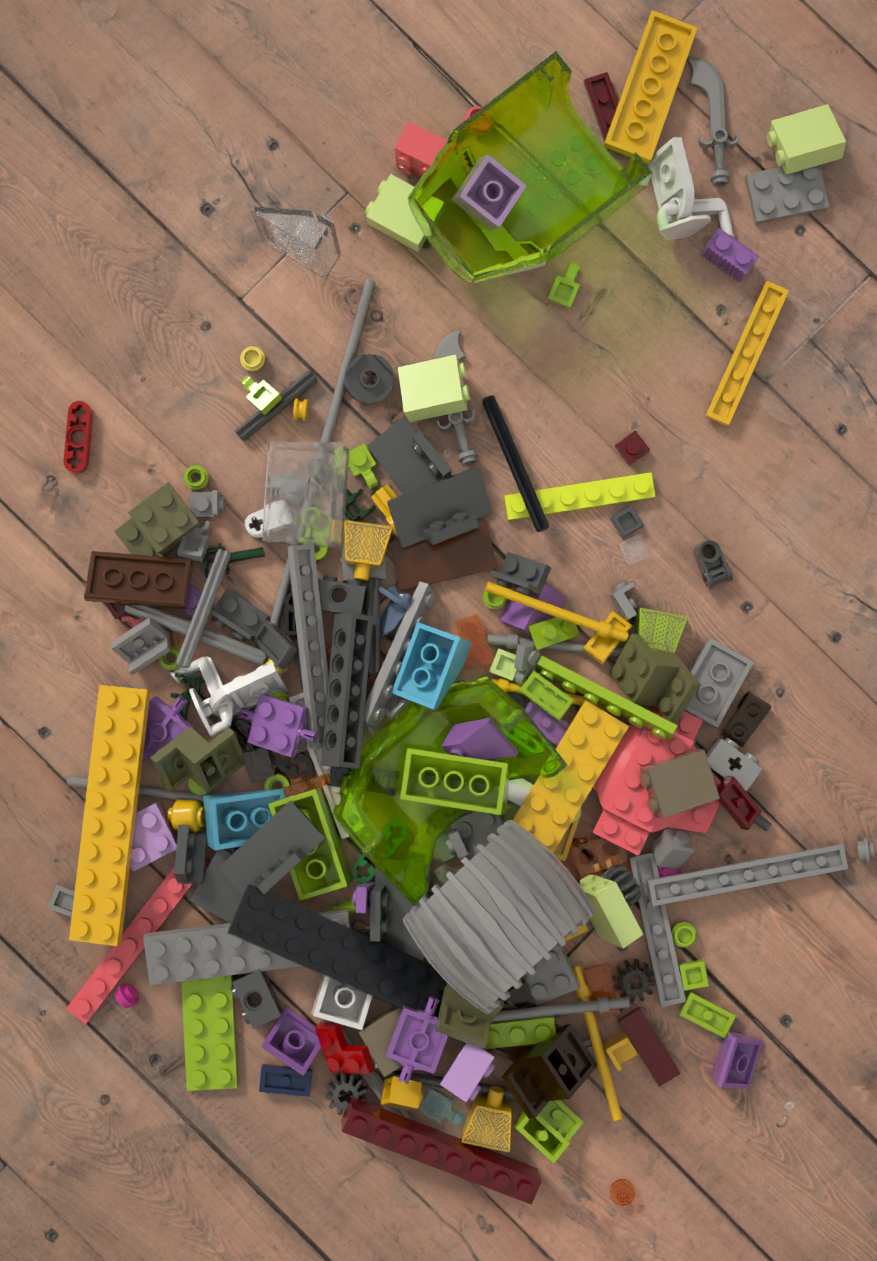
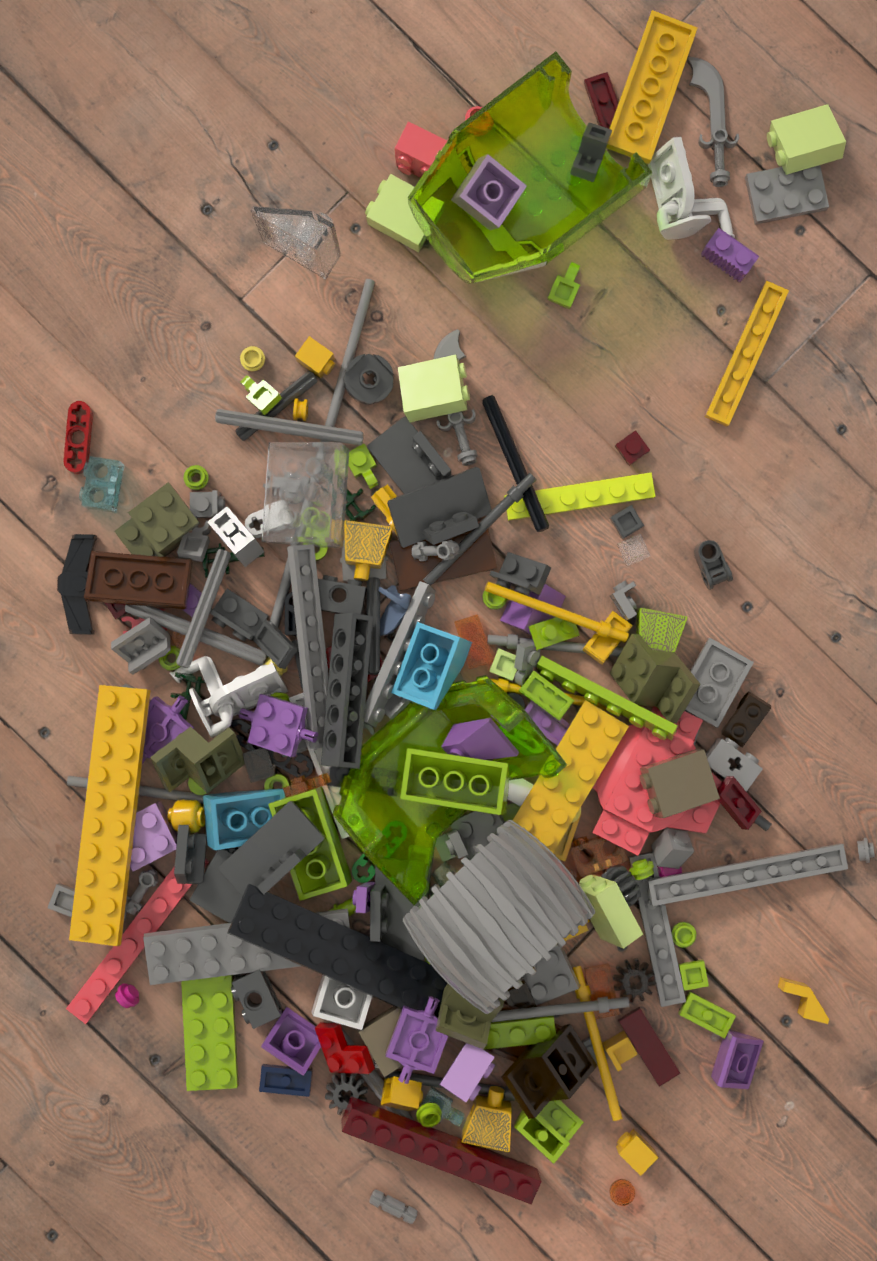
none -> black plate [57,534,97,635]
none -> clear light blue brick [79,456,124,513]
none -> light grey bar [125,869,159,915]
none -> brick [208,506,265,567]
none -> light grey axle [215,409,364,446]
none -> yellow brick [295,336,336,378]
none -> light grey axle [369,1189,418,1224]
none -> light grey bar [412,540,460,561]
none -> lime plate [416,1103,442,1127]
none -> dark grey bar [423,473,537,586]
none -> dark grey slope [570,122,612,182]
none -> yellow brick [616,1129,659,1176]
none -> lime plate [629,859,654,880]
none -> yellow slope [778,977,829,1024]

